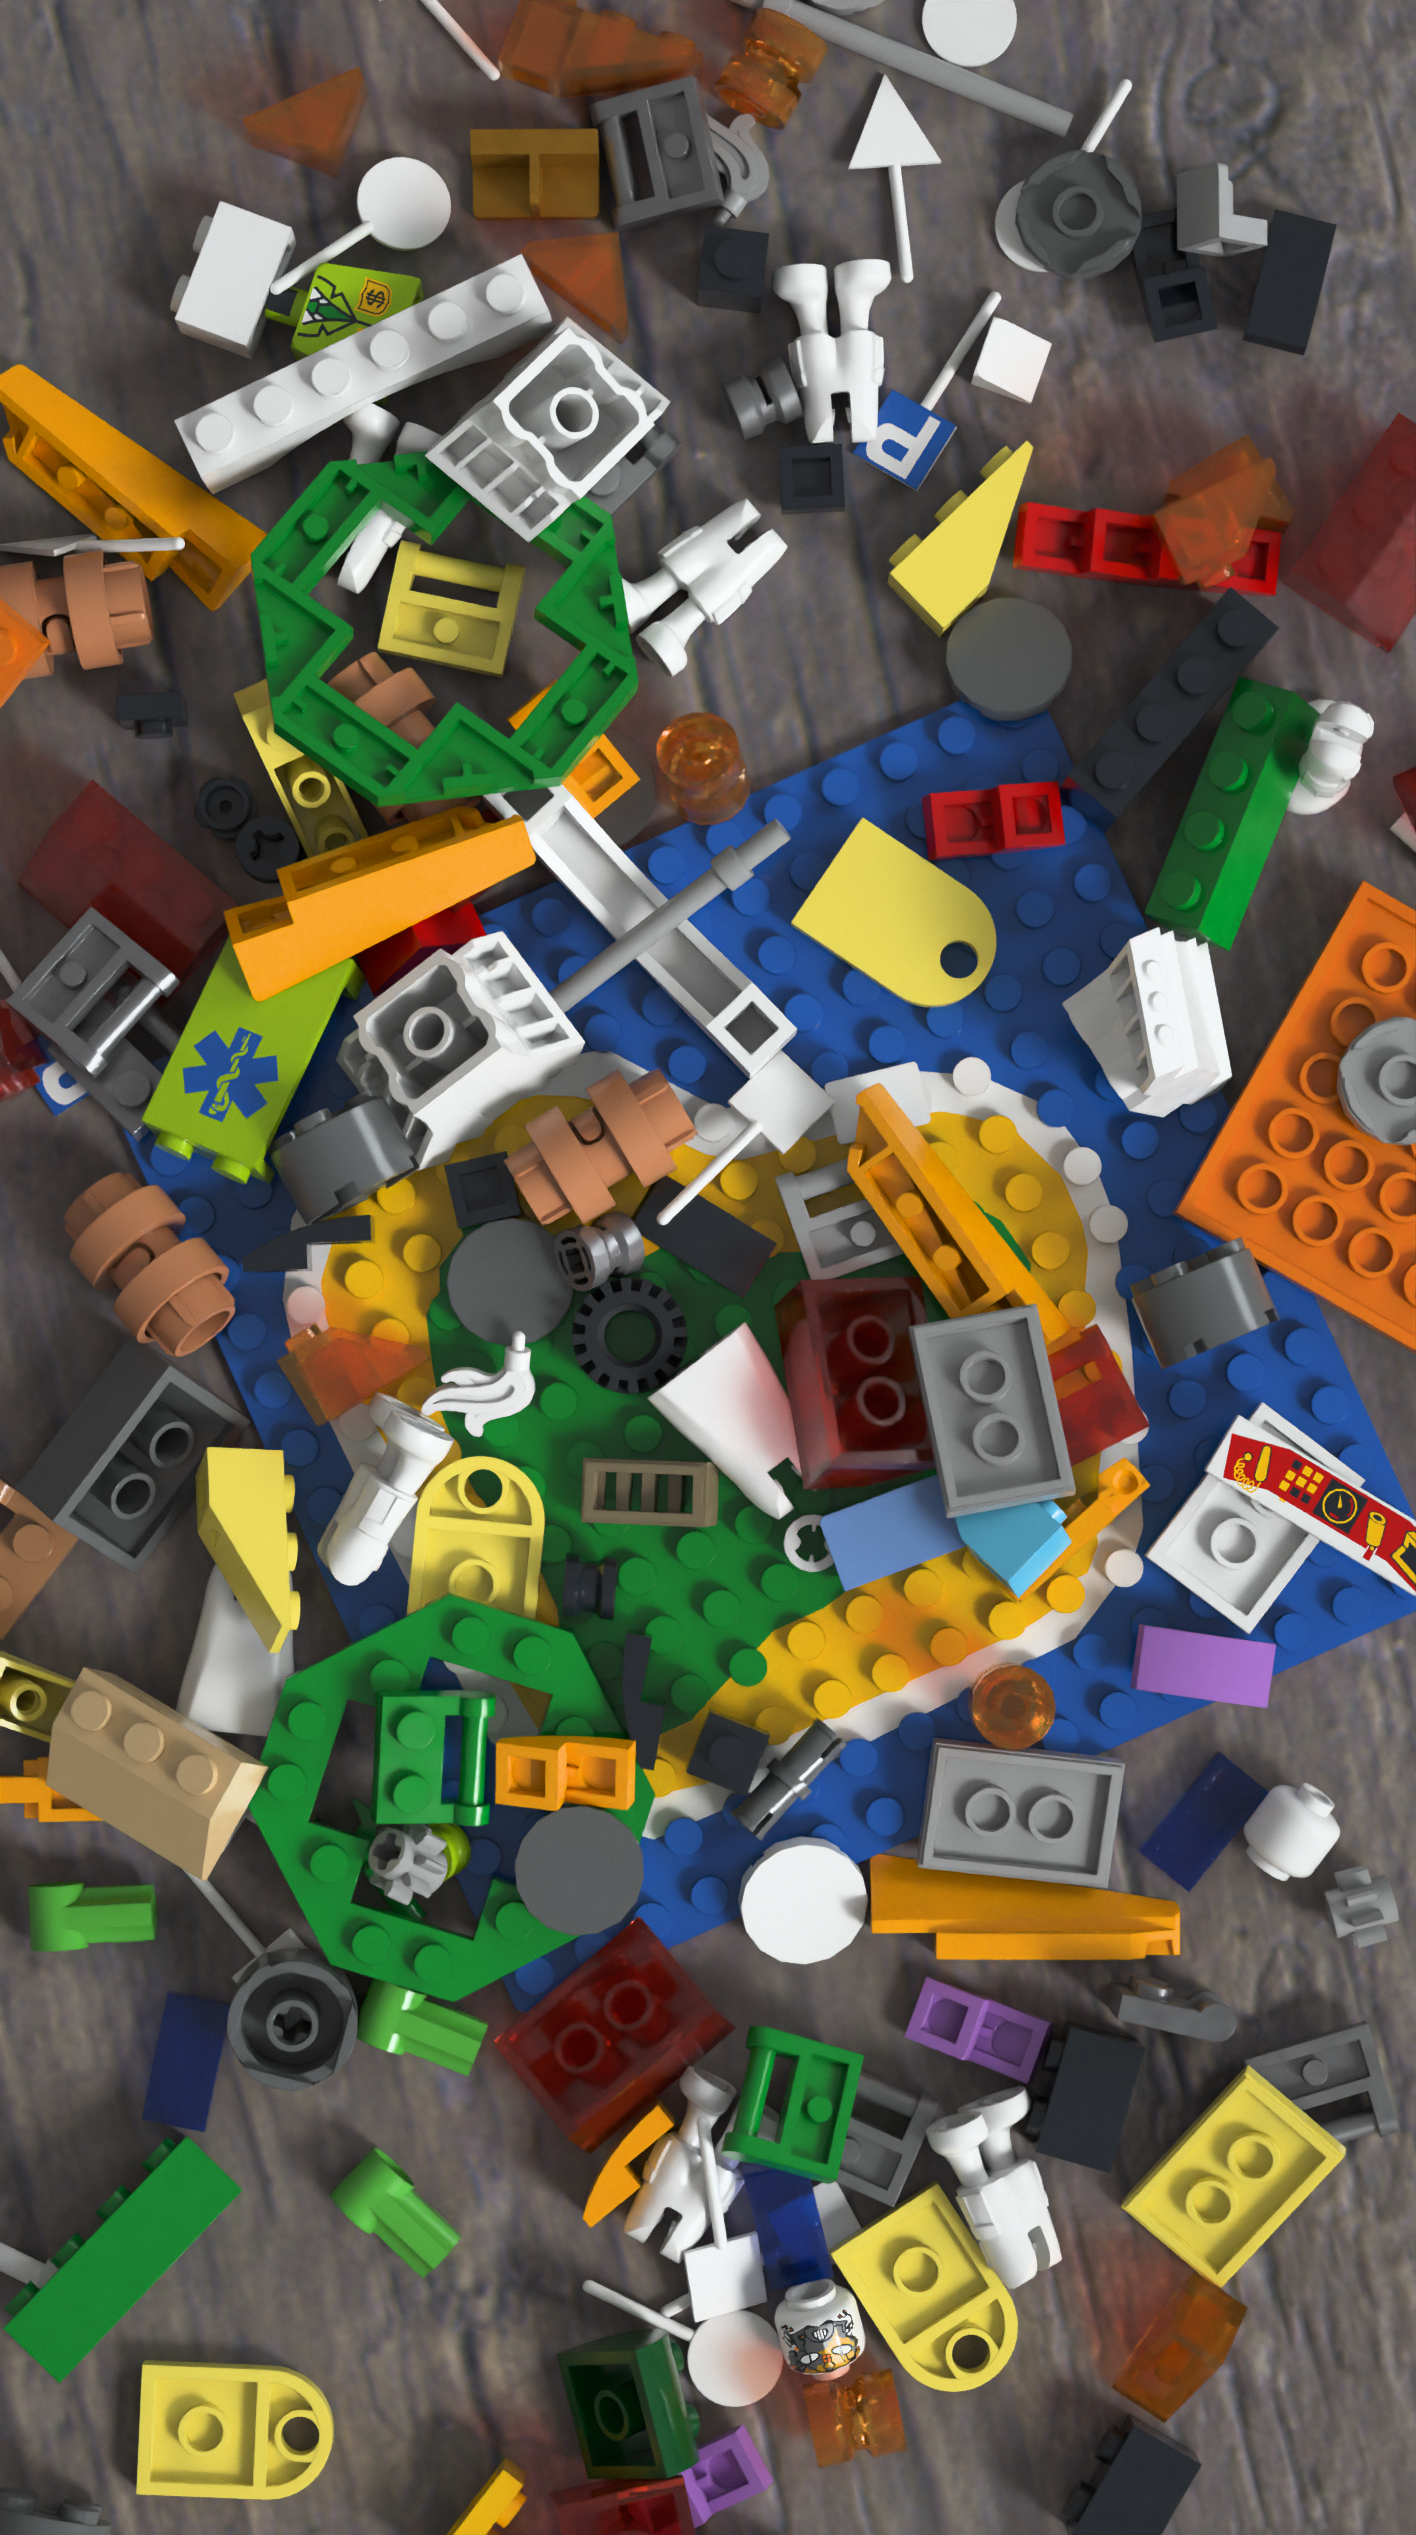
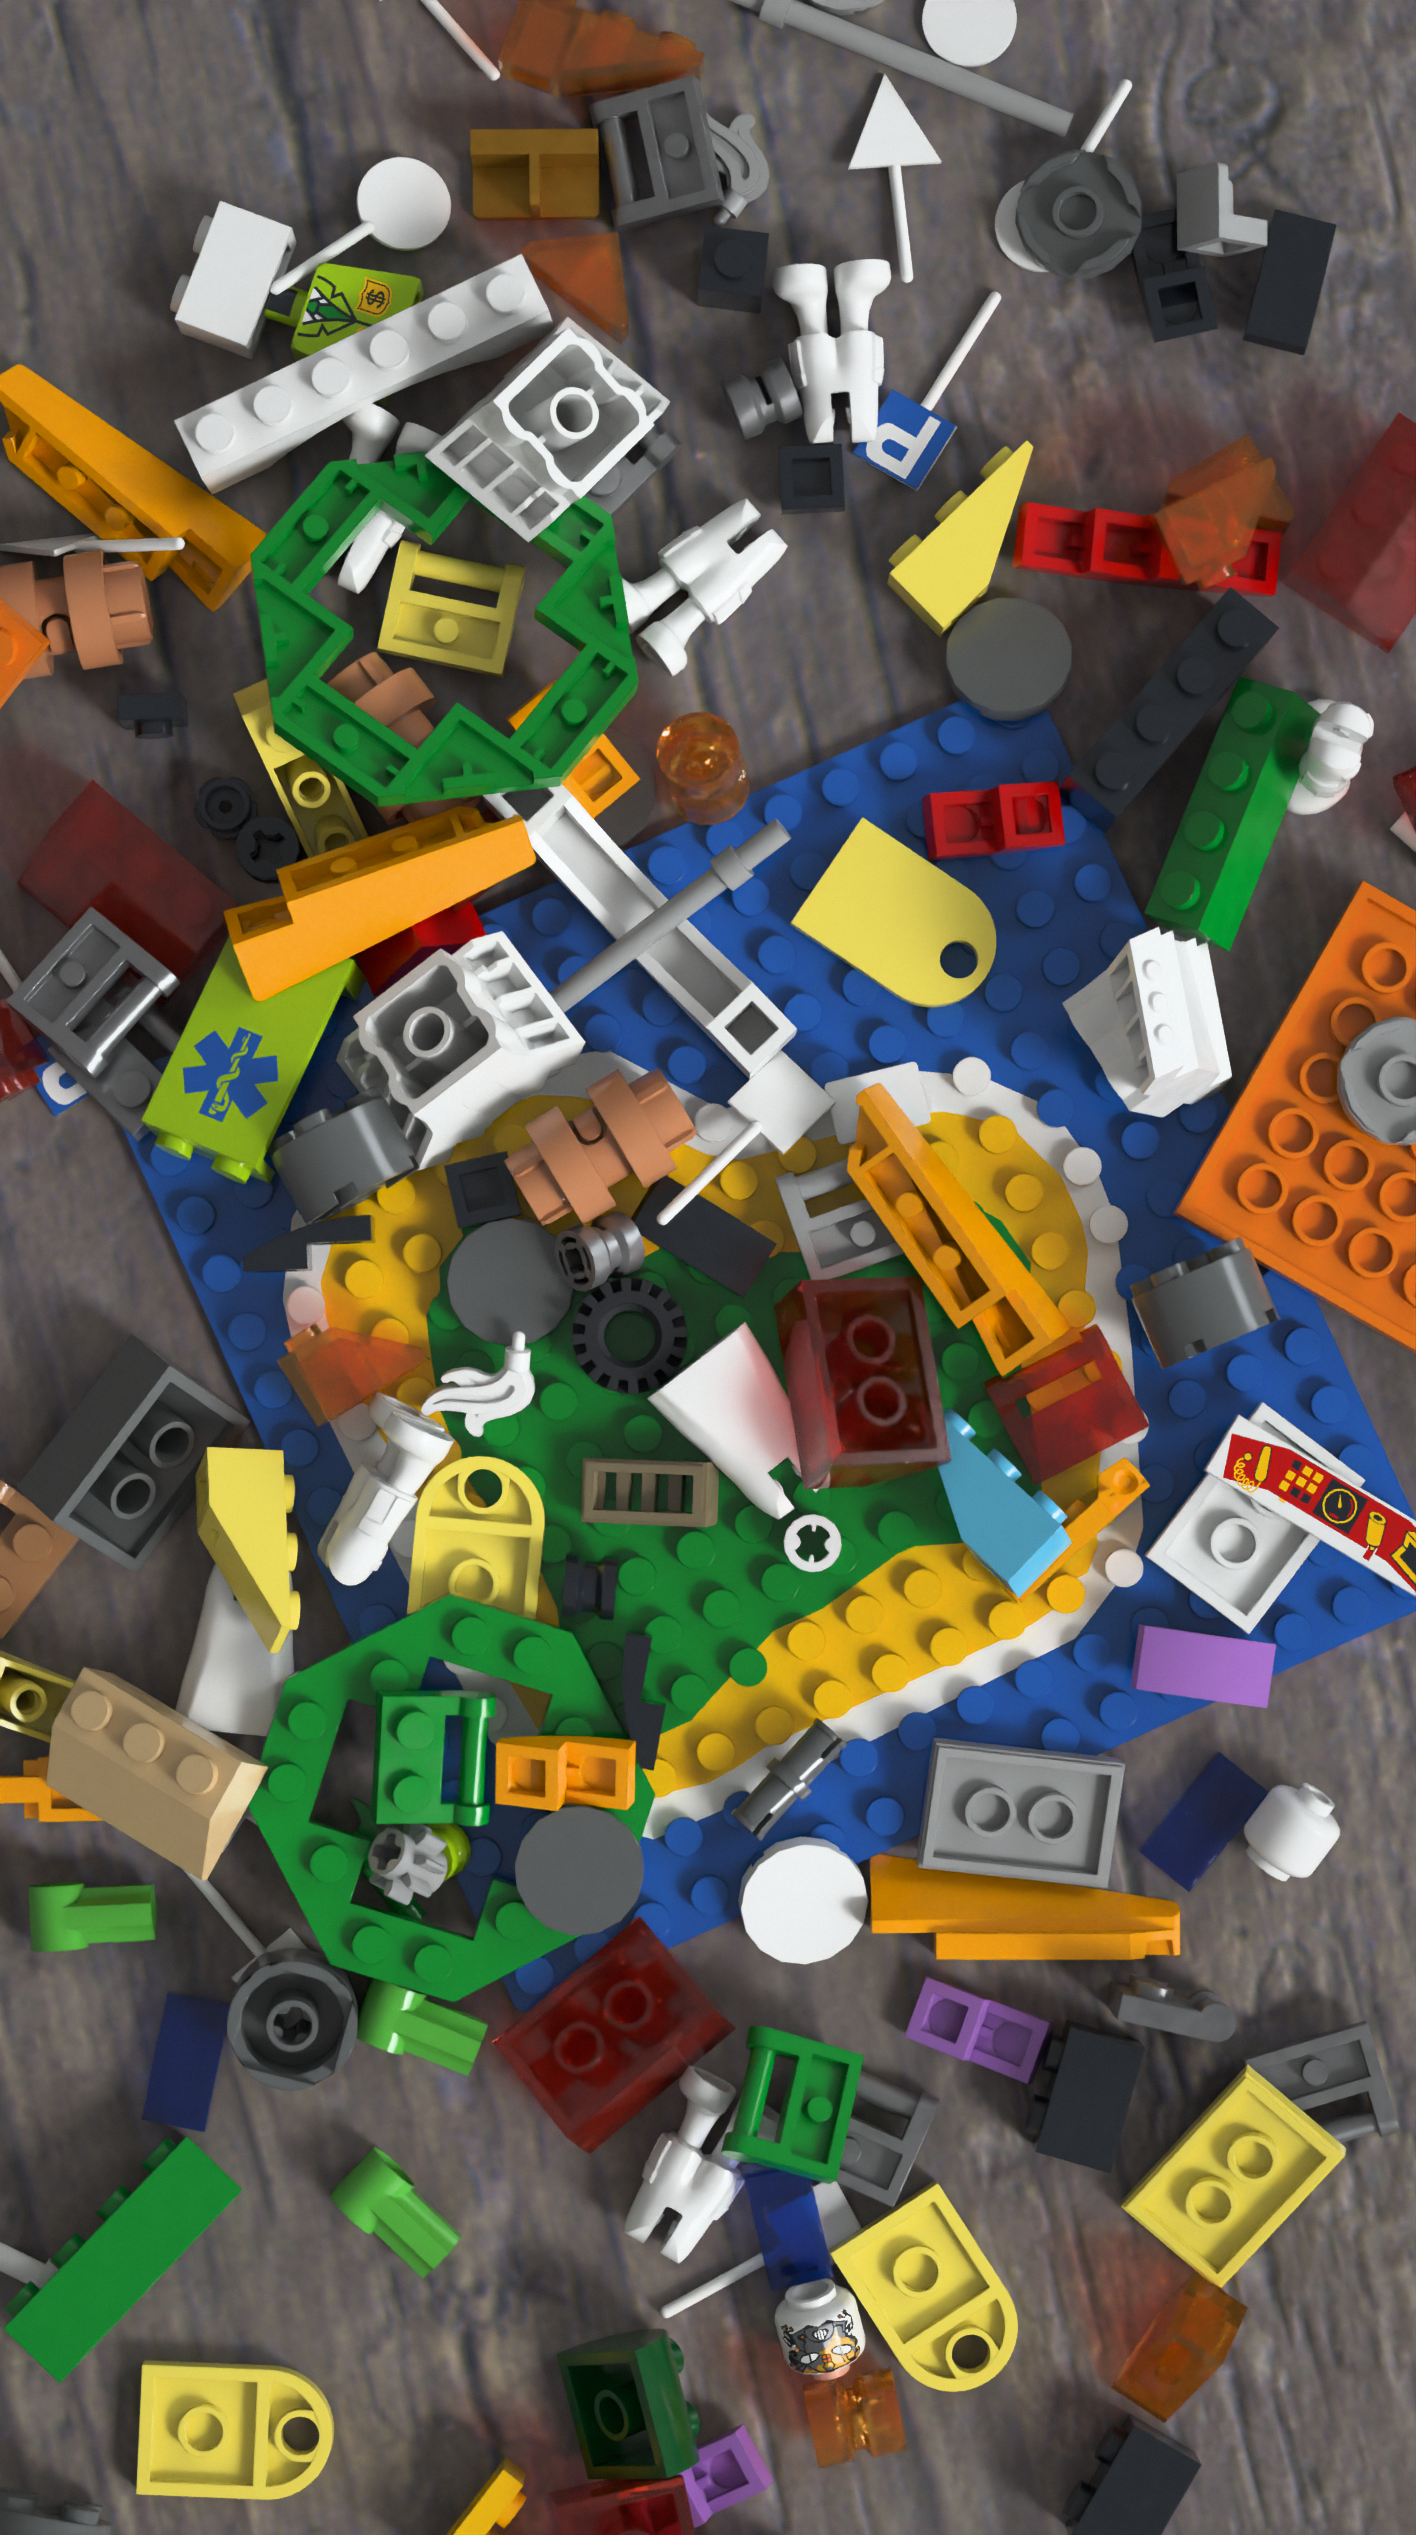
nougat piece [64,1172,235,1357] -> none
clear orange slope [243,67,368,178] -> none
light orange slope [582,2097,674,2228] -> none
white piece [583,2280,783,2407] -> none
white piece [683,2117,767,2323] -> none
black brick [686,1708,770,1796] -> none
clear orange wheel [714,8,829,130] -> none
medium blue panel [819,1475,966,1591] -> none
light grey tile [908,1304,1076,1518] -> none
white piece [926,2086,1062,2289] -> none
clear orange wheel [967,1661,1056,1750] -> none
white slope [971,316,1052,405] -> none
light grey gear [1323,1865,1399,1948] -> none

